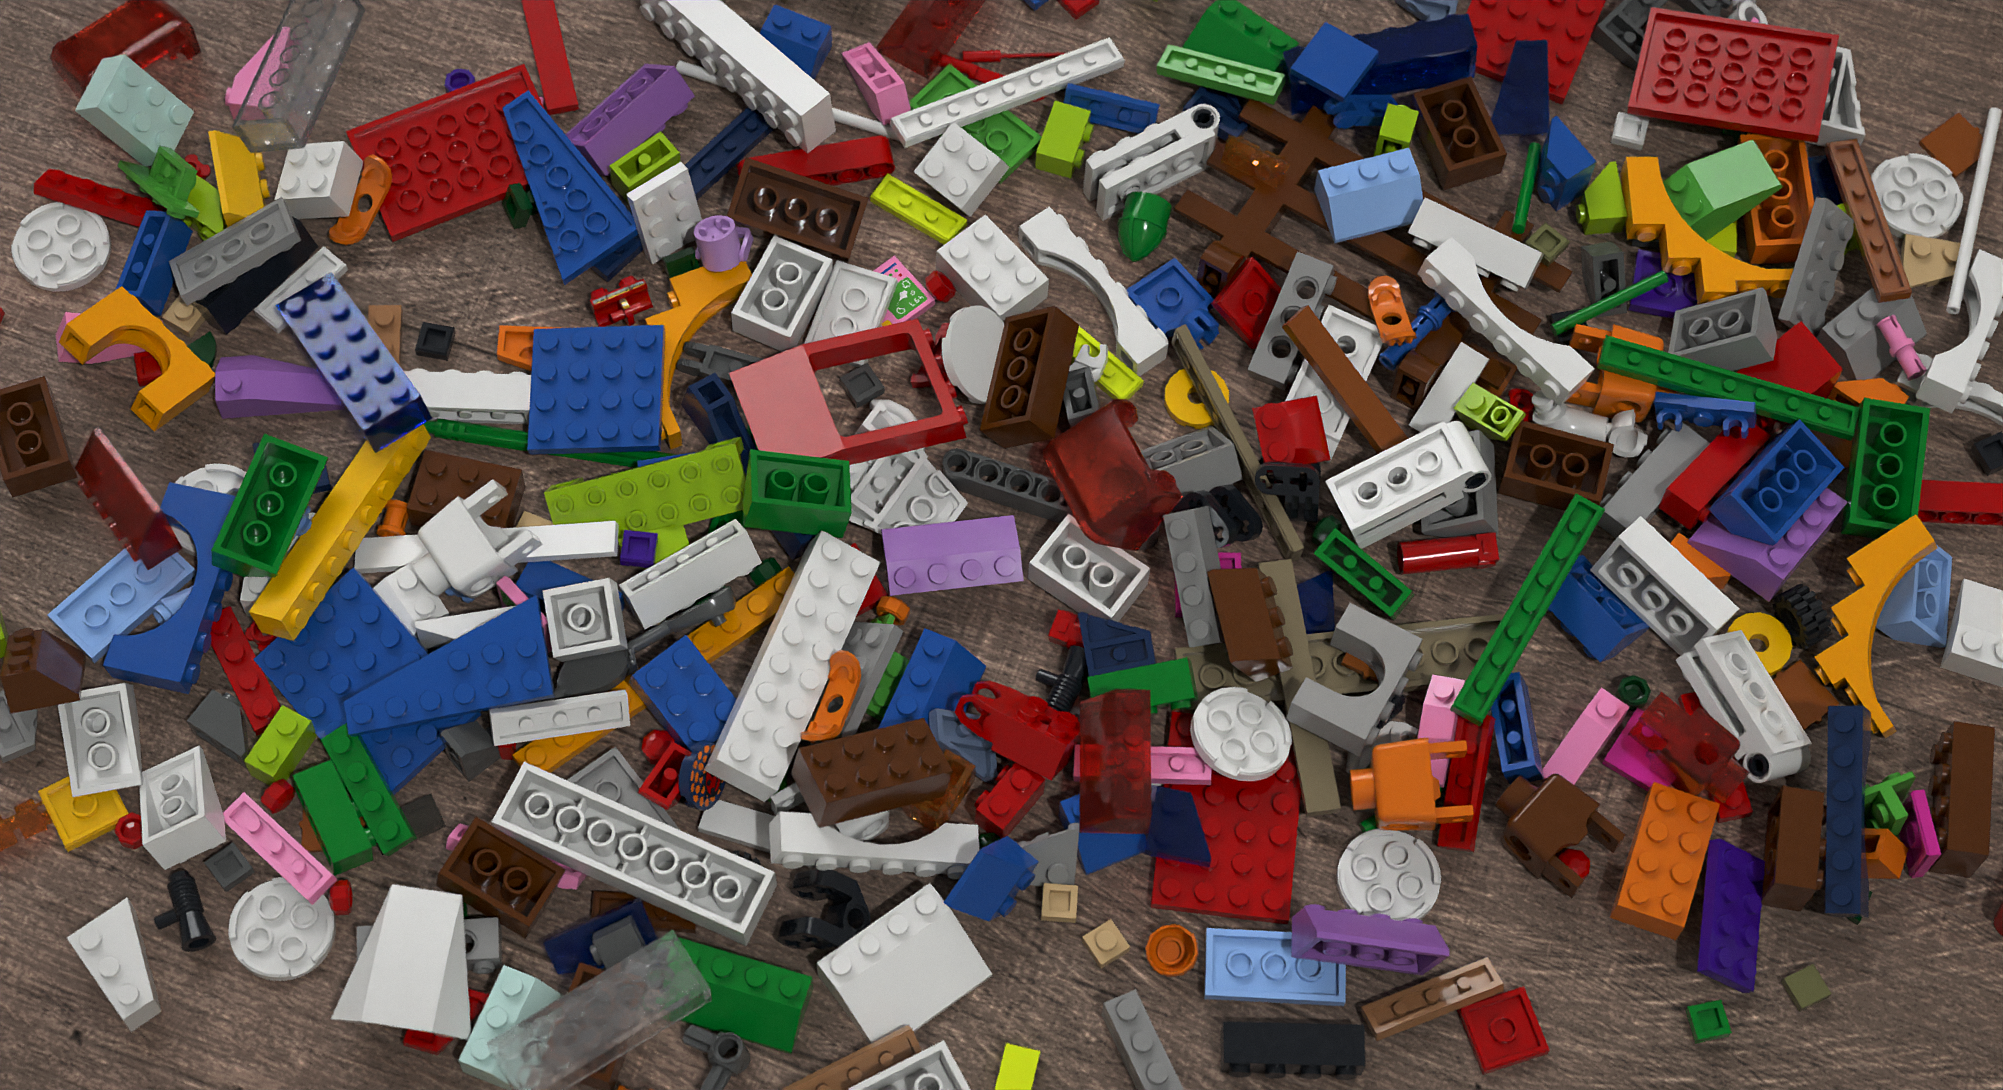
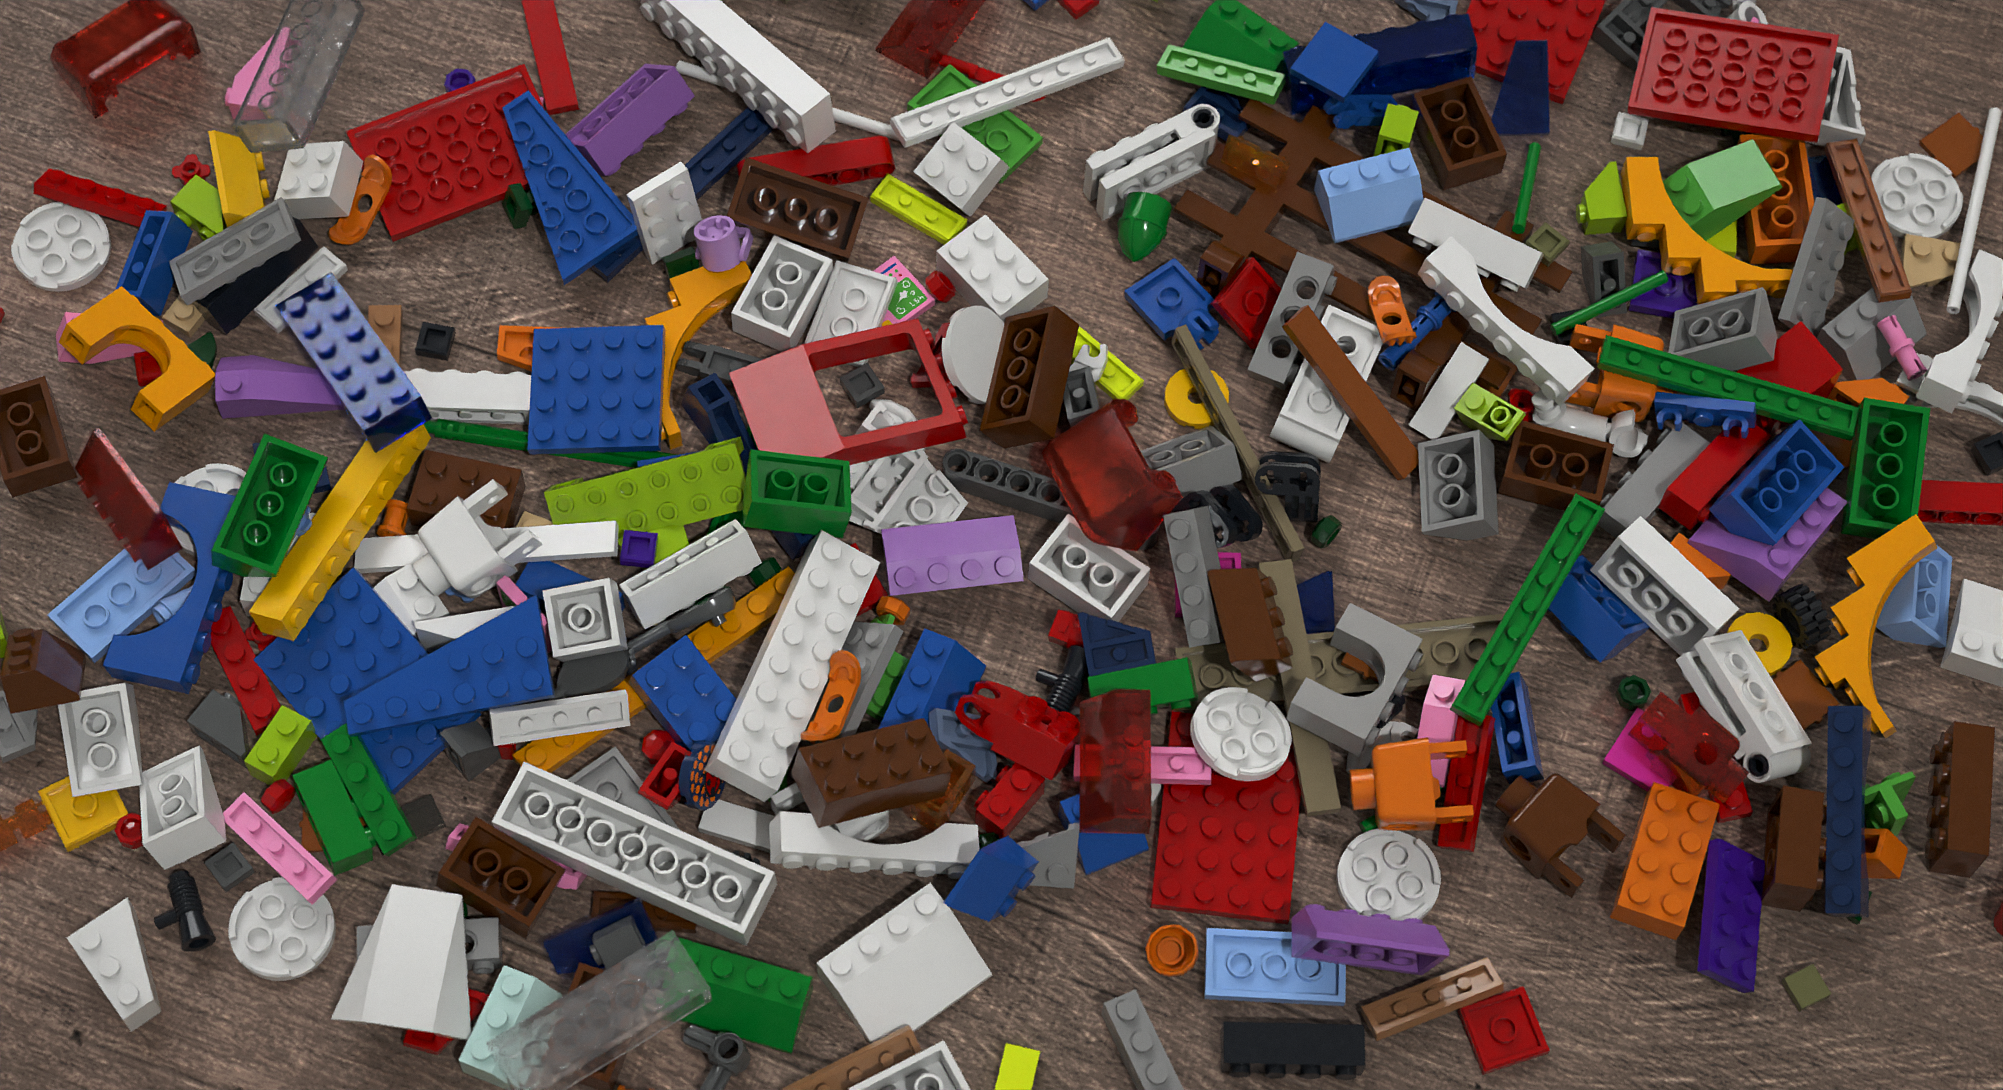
light aqua brick [75,55,194,166] -> none
bright green bracket [118,146,200,219] -> none
red tile [329,880,353,915] -> none
red hips [590,275,653,327] -> none
lime brick [609,131,681,203] -> none
blue slope [760,4,832,80] -> none
black piece [777,869,871,950] -> none
bright pink slope [841,42,911,126] -> none
red piece [962,50,1067,63] -> none
white arch [1018,206,1168,377] -> none
lime brick [1035,101,1094,179] -> none
tan plate [1041,883,1078,923] -> none
blue plate [1064,83,1160,134] -> none
tan plate [1082,919,1130,969] -> none
clear blue wing [1144,786,1211,867] -> none
red slope [1252,396,1331,474] -> none
green brick [1314,528,1415,621] -> none
white hinge [1326,421,1492,549] -> none
red piece [1397,532,1499,575] -> none
blue slope [1536,116,1597,211] -> none
bright pink slope [1542,687,1629,785] -> none
red tile [1558,849,1590,880] -> none
green plate [1685,1000,1732,1044] -> none
dark pink tile [1899,789,1941,878] -> none

